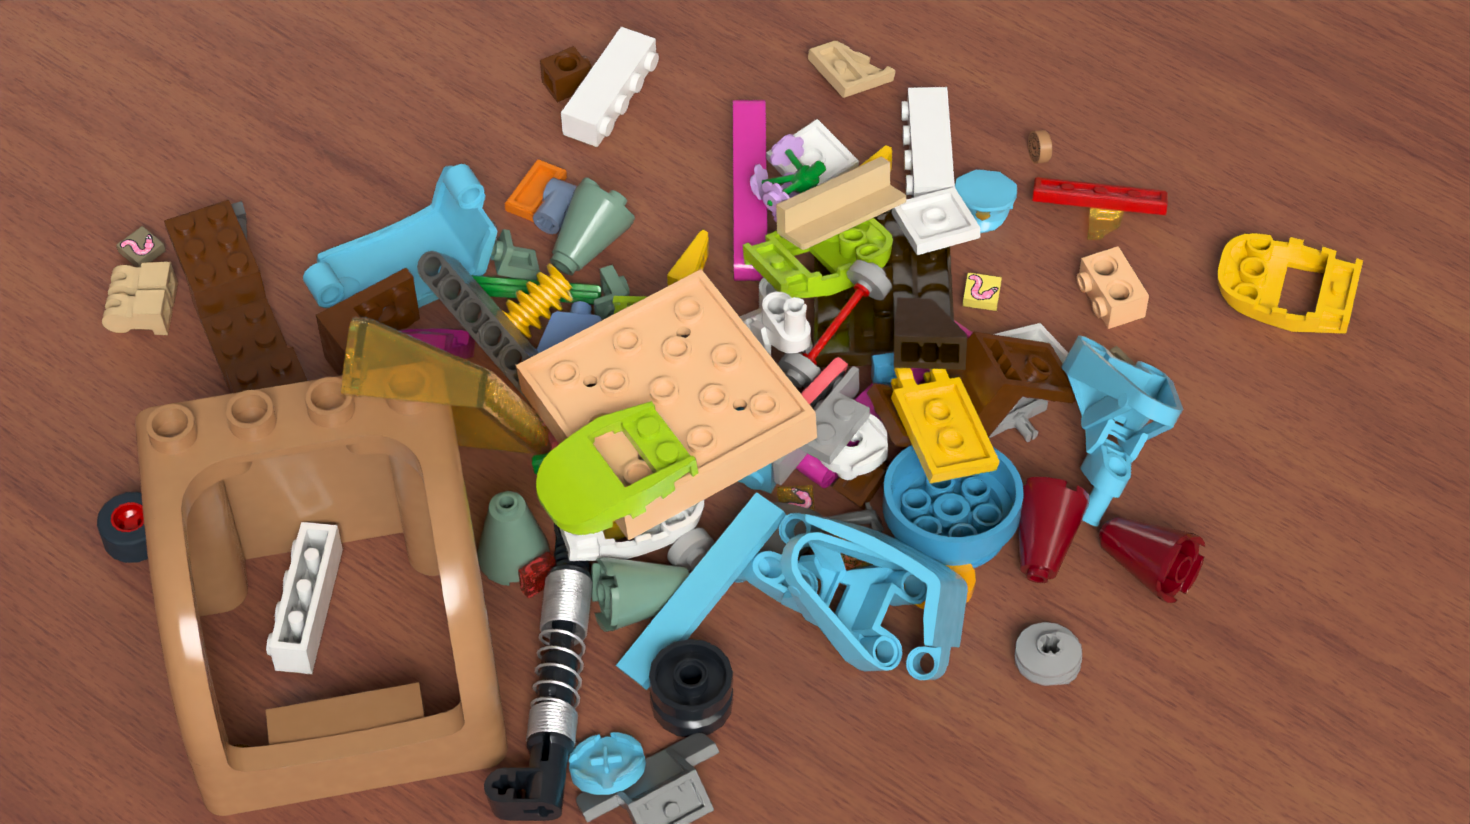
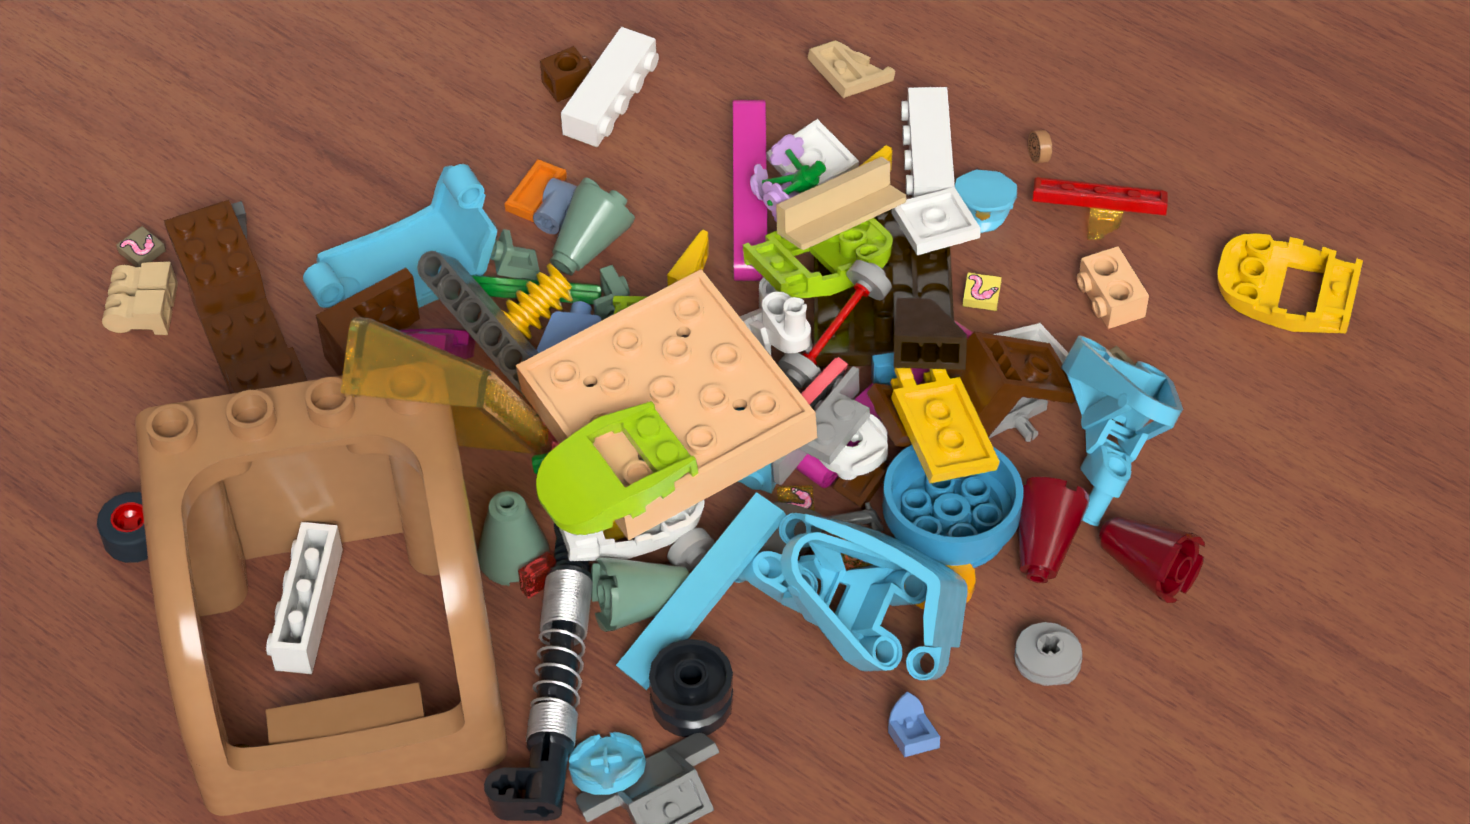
none -> medium blue plate [888,692,940,757]

